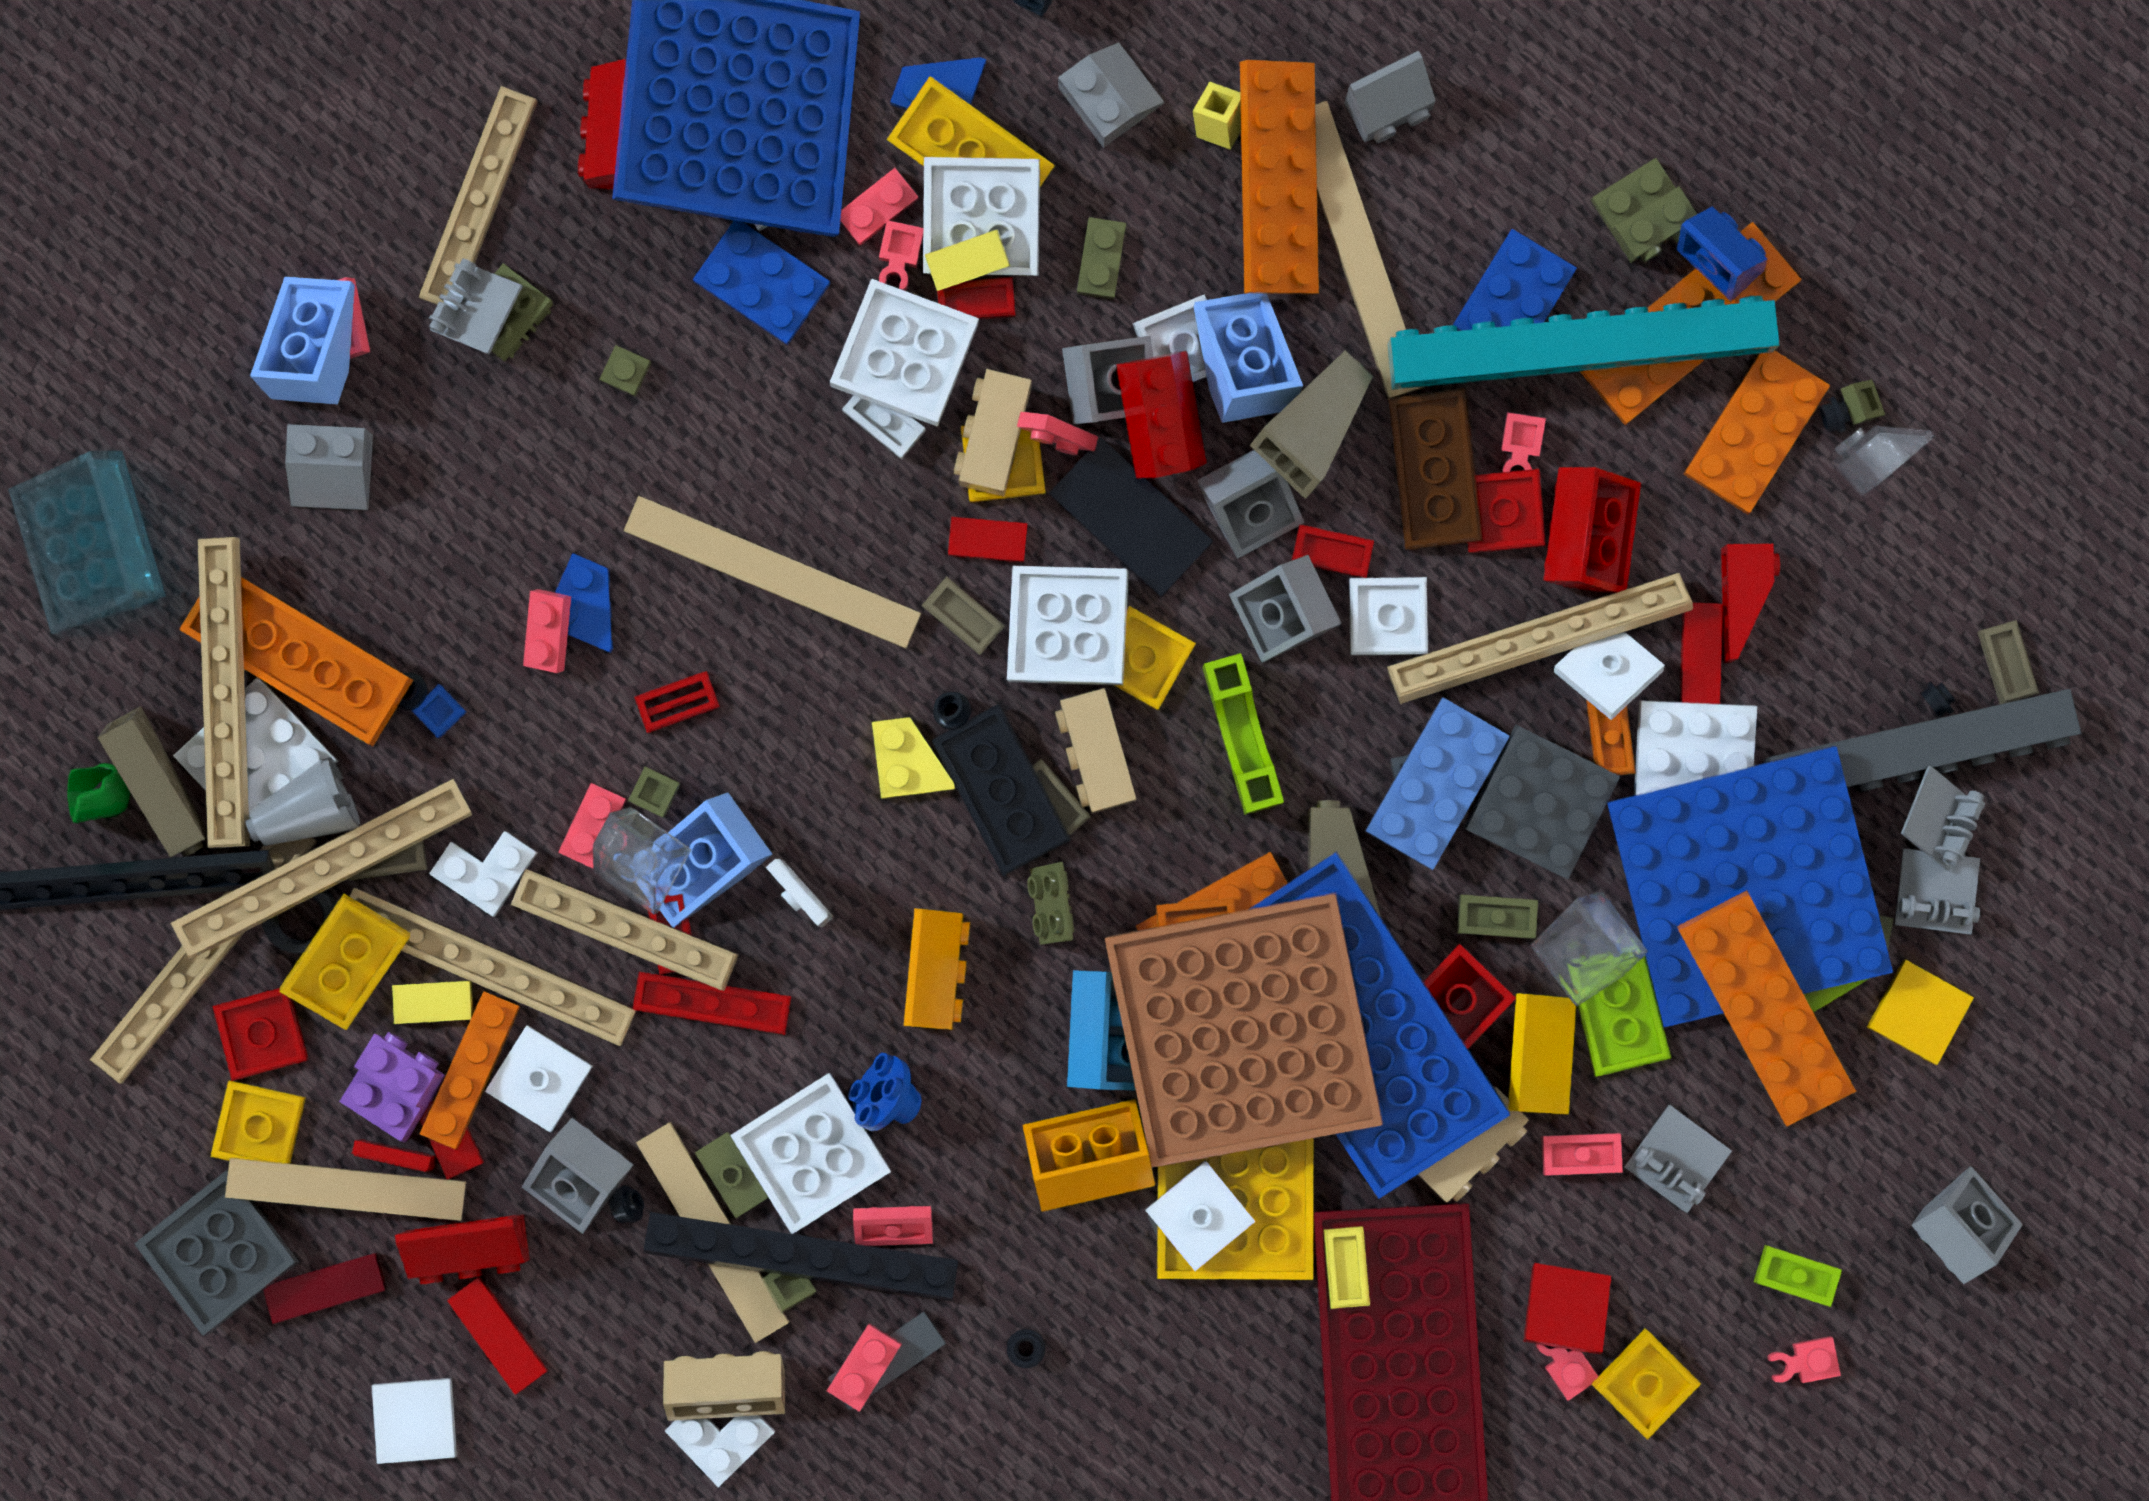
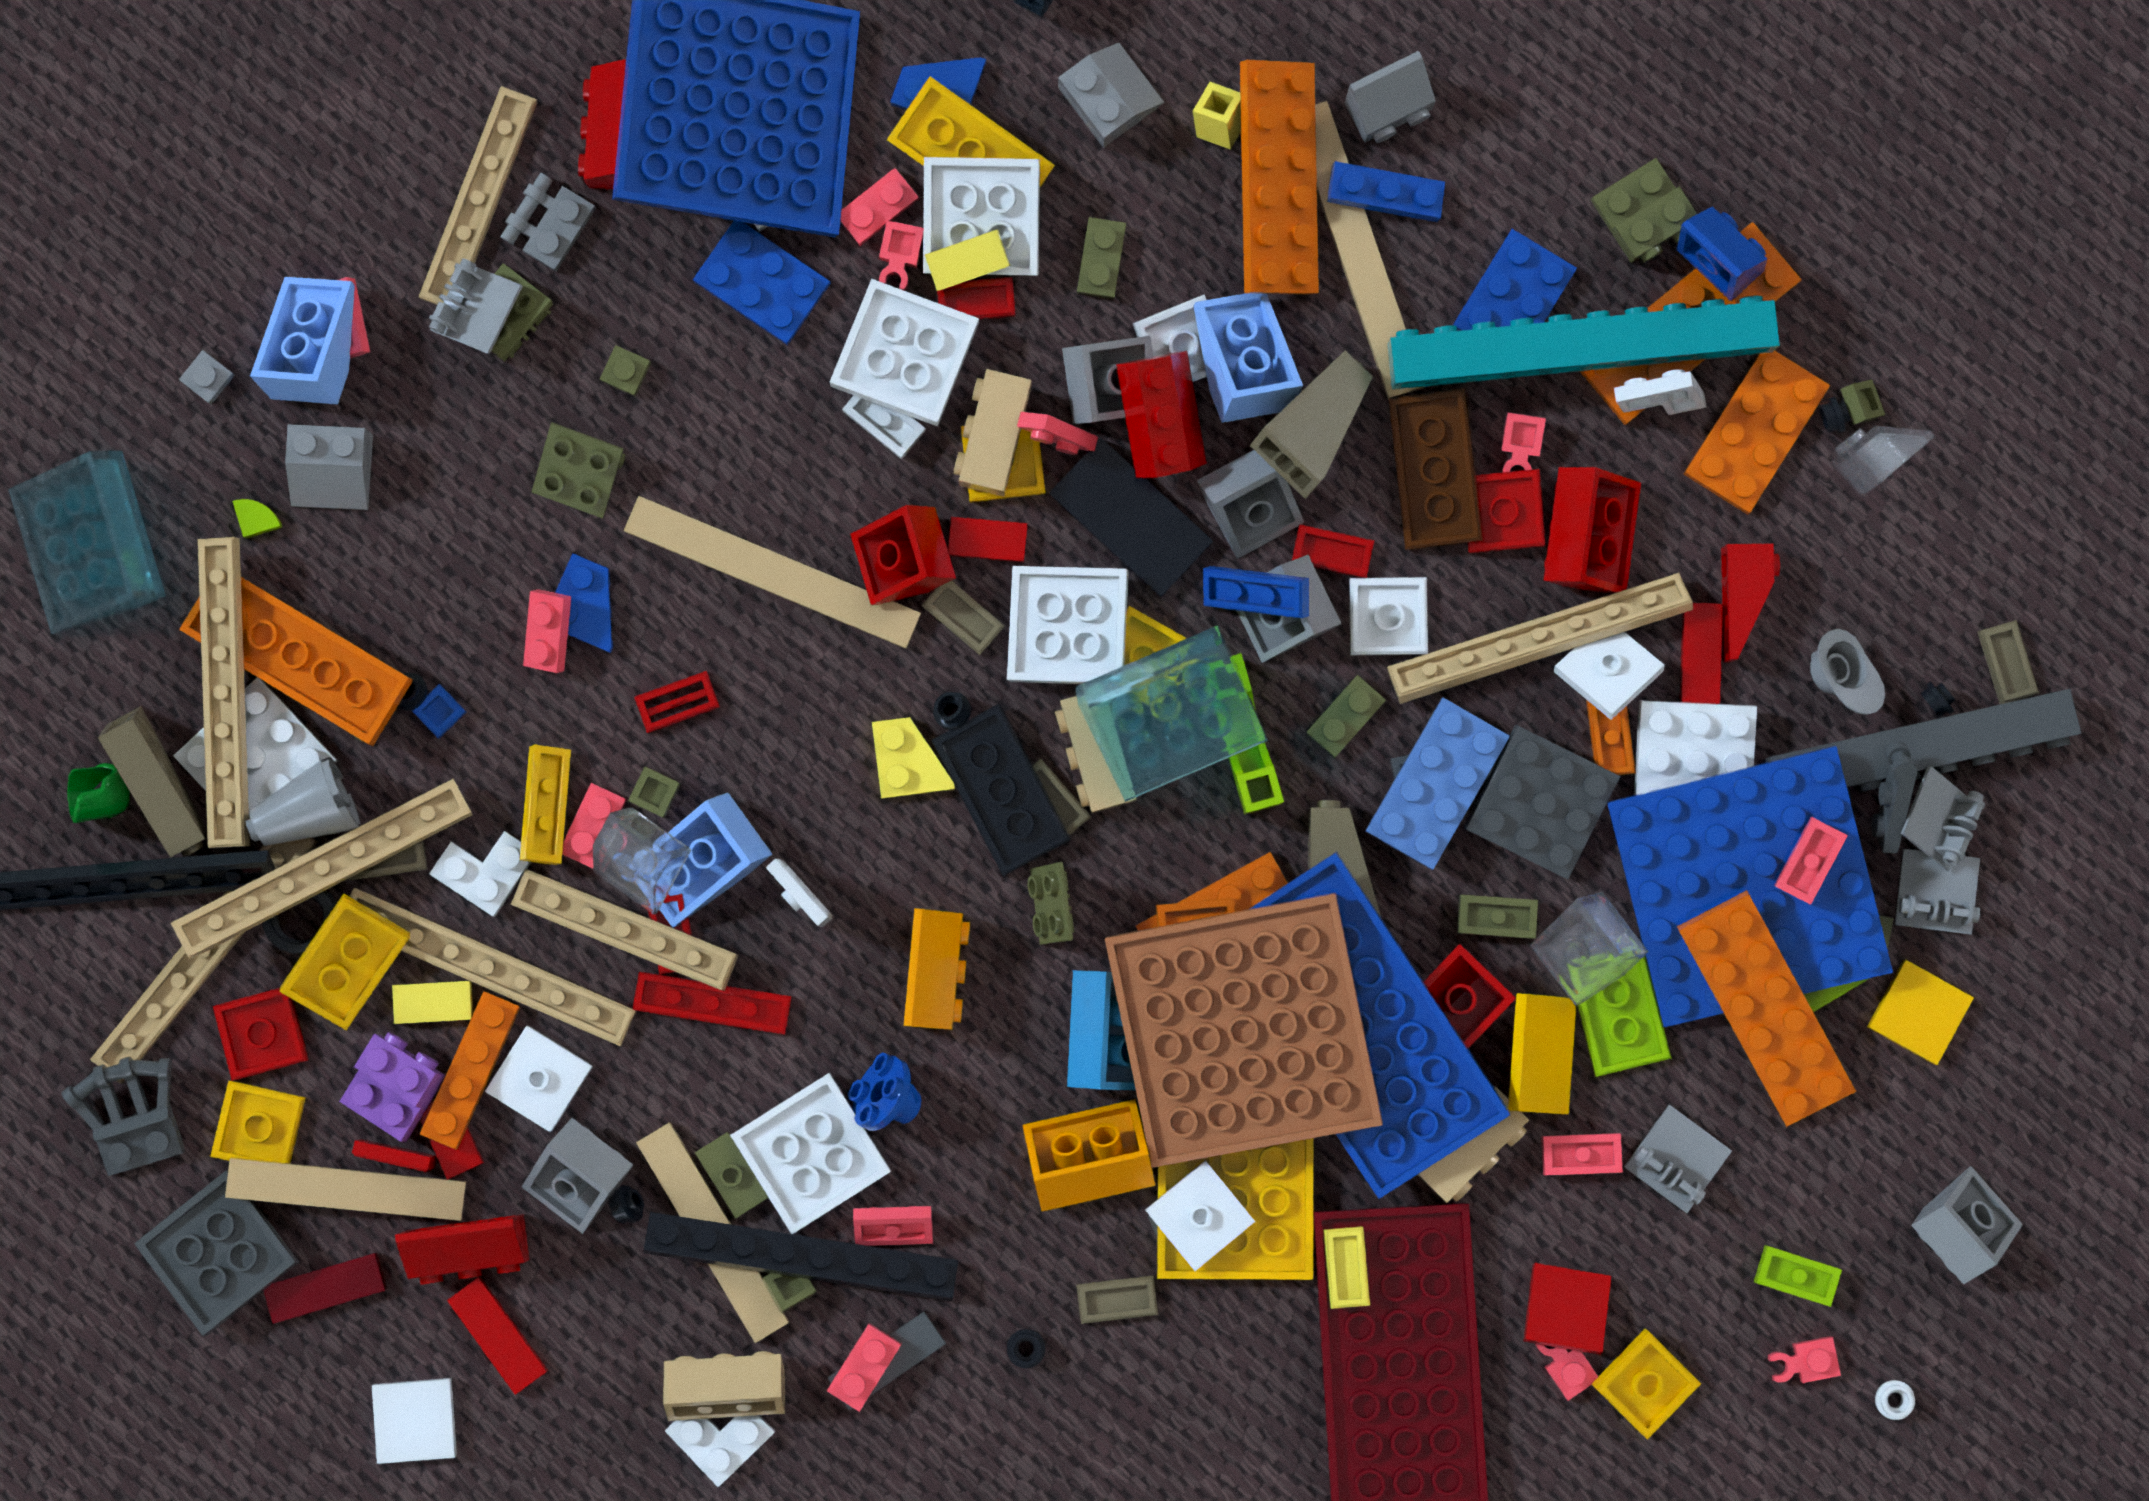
none -> dark grey plate [61,1057,185,1176]
none -> light grey plate [179,350,235,405]
none -> lime tile [232,499,282,539]
none -> light grey plate [500,173,596,272]
none -> yellow plate [520,744,571,865]
none -> olive hinge [532,422,626,518]
none -> red slope [850,505,956,606]
none -> clear light blue slope [1075,625,1268,802]
none -> dark tan tile [1076,1275,1158,1324]
none -> blue tile [1203,566,1309,618]
none -> olive plate [1306,675,1386,758]
none -> blue plate [1327,161,1445,222]
none -> white plate [1614,369,1706,415]
none -> coral plate [1774,816,1848,905]
none -> light grey piece [1810,629,1885,715]
none -> dark grey plate [1871,741,1917,853]
none -> white plate [1875,1380,1915,1420]

